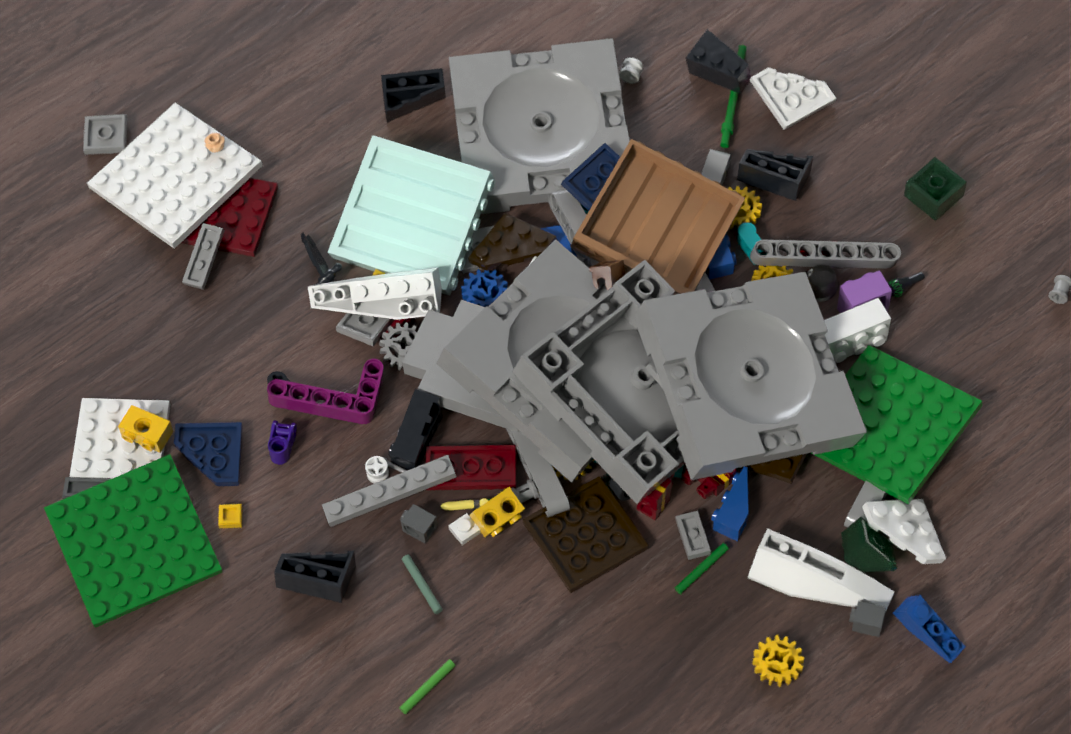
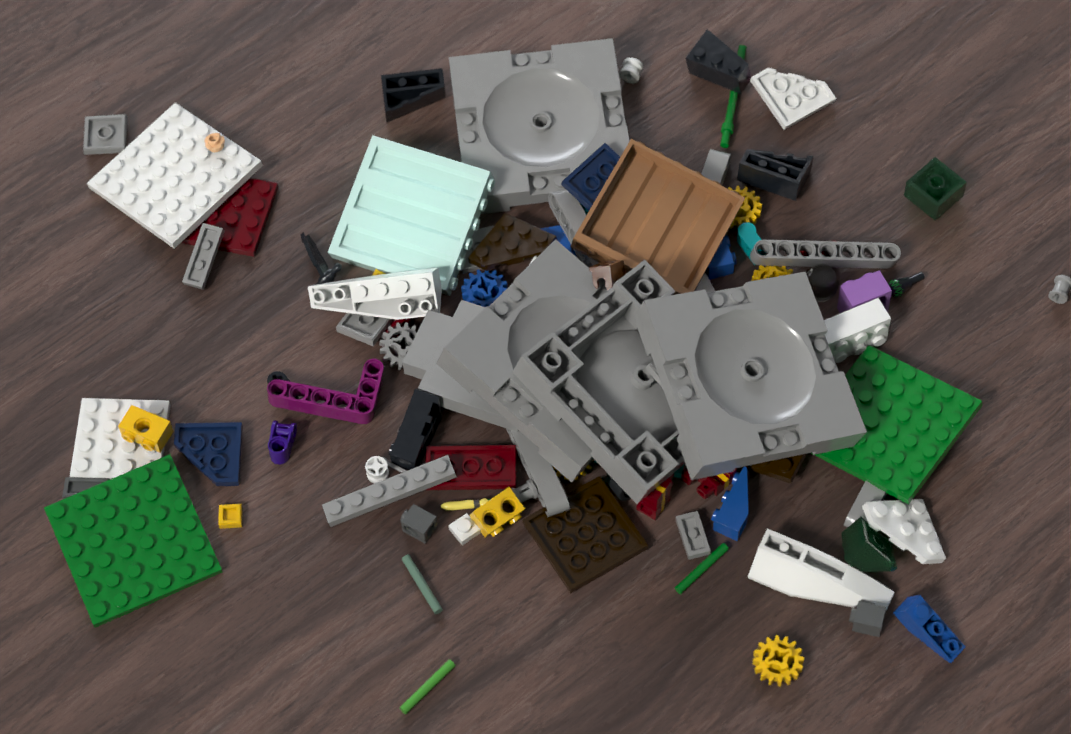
black wedge [274,551,356,603] -> none

